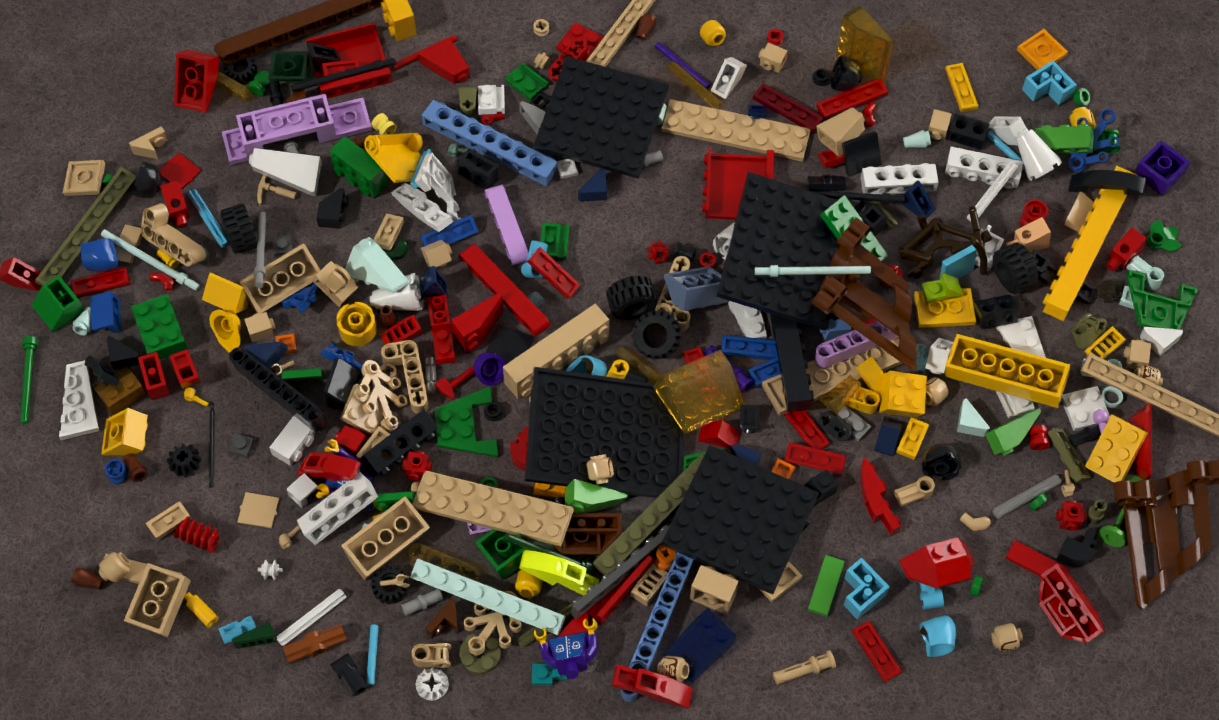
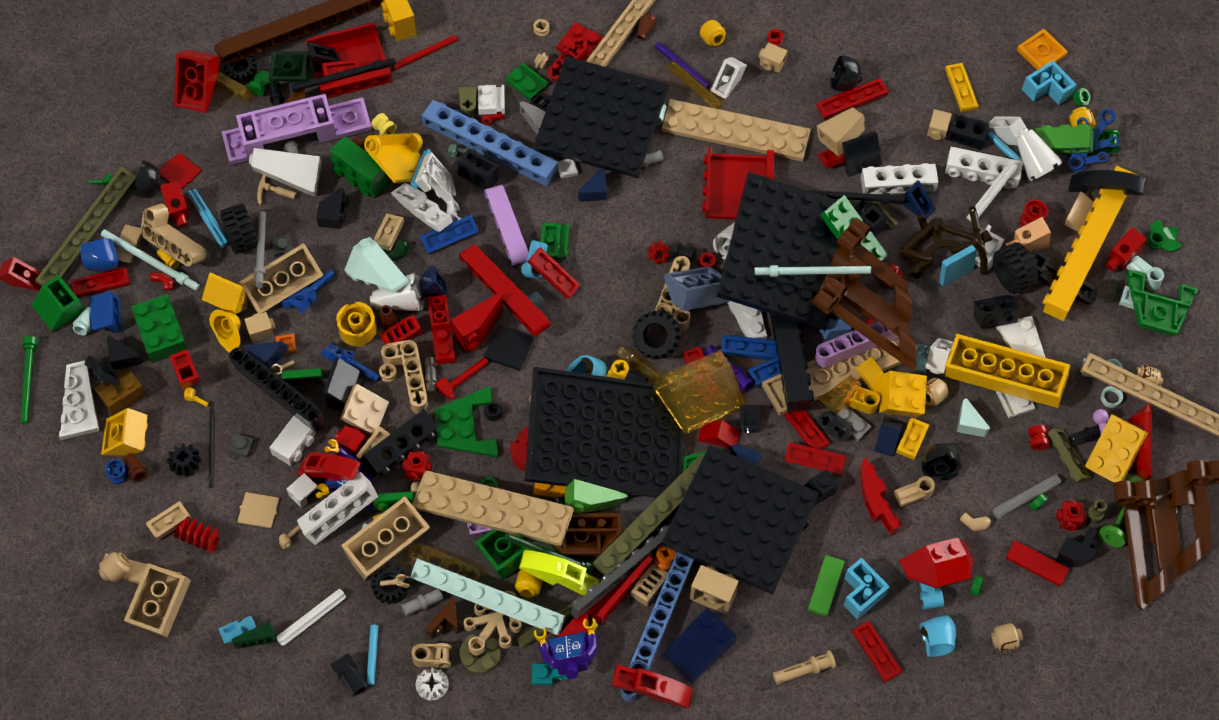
tan tile [62,160,106,196] -> none
copper cone [71,567,104,590] -> none
tan slope [129,126,168,159] -> none
red brick [138,352,170,400] -> none
yellow cylinder [184,592,219,628] -> none
white wheel [258,560,283,580] -> none
dark orange piece [283,624,347,664] -> none
tan brick [313,261,358,307] -> none
tan plant [356,360,407,433] -> none
red slope [418,37,470,85] -> none
tan brick [421,240,452,268] -> none
dark purple piece [473,353,506,386] -> none
tan brick [503,304,609,399] -> none
tan head [586,454,614,484] -> none
black tyre [606,275,658,320] -> none
tan head [657,656,689,683] -> none
clear blue plate [748,105,767,119] -> none
dark red plate [753,83,824,134] -> none
tan plate [759,562,802,603] -> none
orange tile [771,458,795,479] -> none
black plate [807,175,846,190] -> none
black plate [812,68,830,86] -> none
clear yellow slope [836,5,894,83] -> none
red arm [861,102,877,127] -> none
light aqua cone [903,130,931,148] -> none
yellow plate [914,288,976,328] -> none
lime slope [921,273,963,303] -> none
bright green slope [985,408,1041,456] -> none
red wedge [1038,563,1105,643] -> none
white plate [1061,386,1110,431] -> none
tan hand [1061,470,1075,497] -> none
olive piece [1072,313,1107,349] -> none
yellow slope [1084,326,1126,360] -> none
tan brick [1124,340,1151,369] -> none
dark purple brick [1134,140,1190,196] -> none
white slope [1140,327,1183,356] -> none

